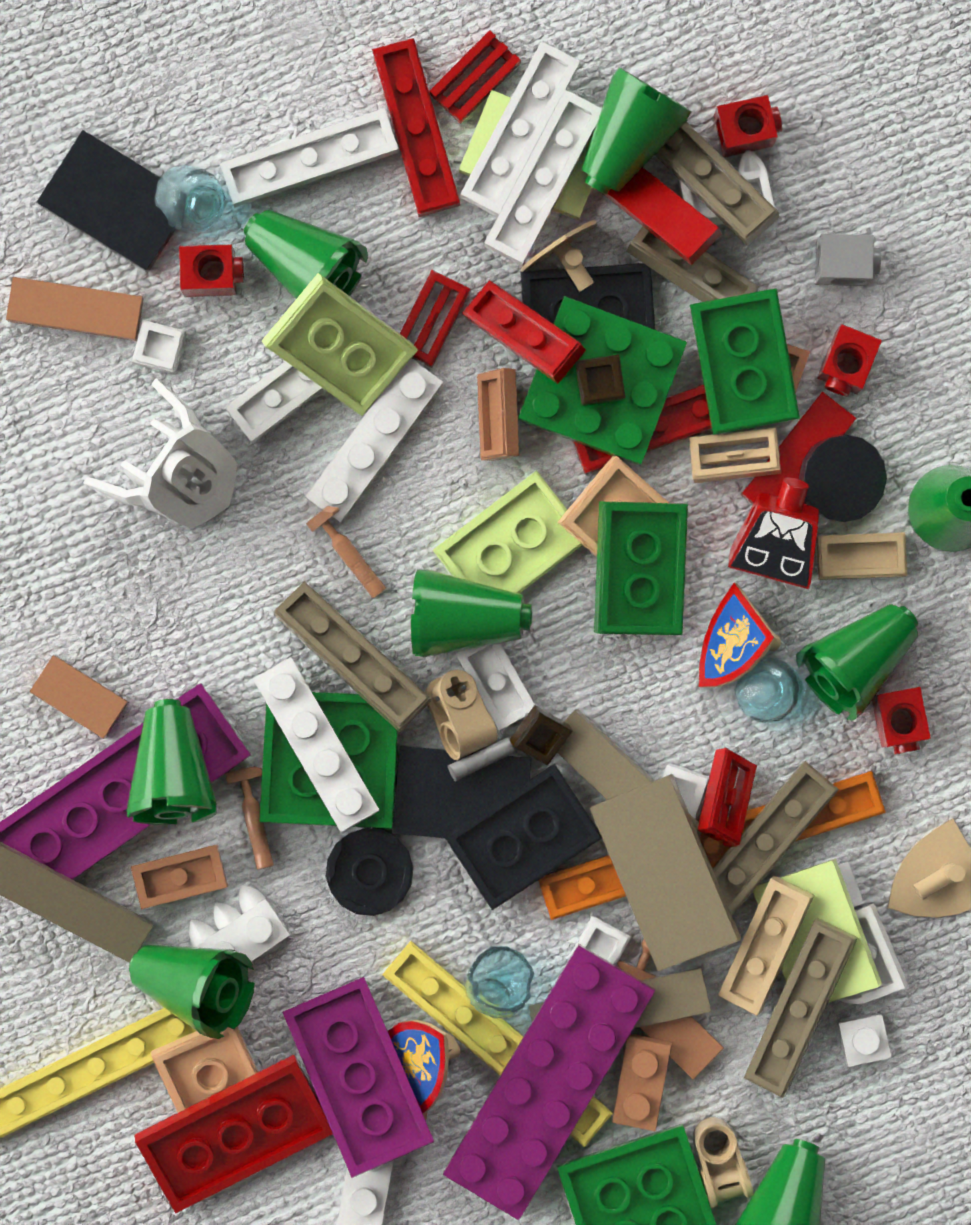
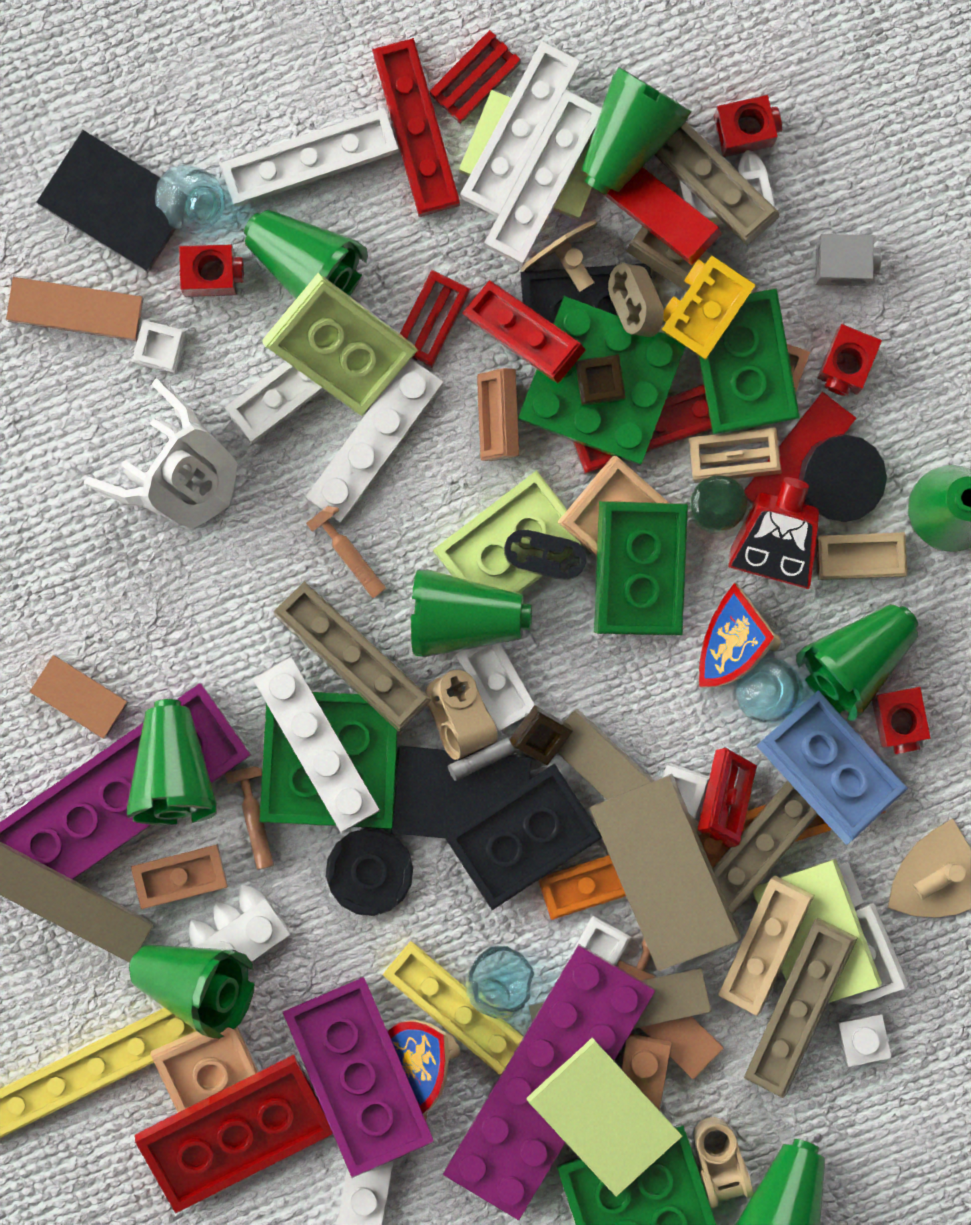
none -> black beam [504,530,586,580]
none -> yellowish green tile [526,1037,682,1197]
none -> dark tan beam [608,263,664,337]
none -> yellow bracket [661,255,755,359]
none -> clear green head [689,475,747,534]
none -> medium blue tile [756,690,908,845]

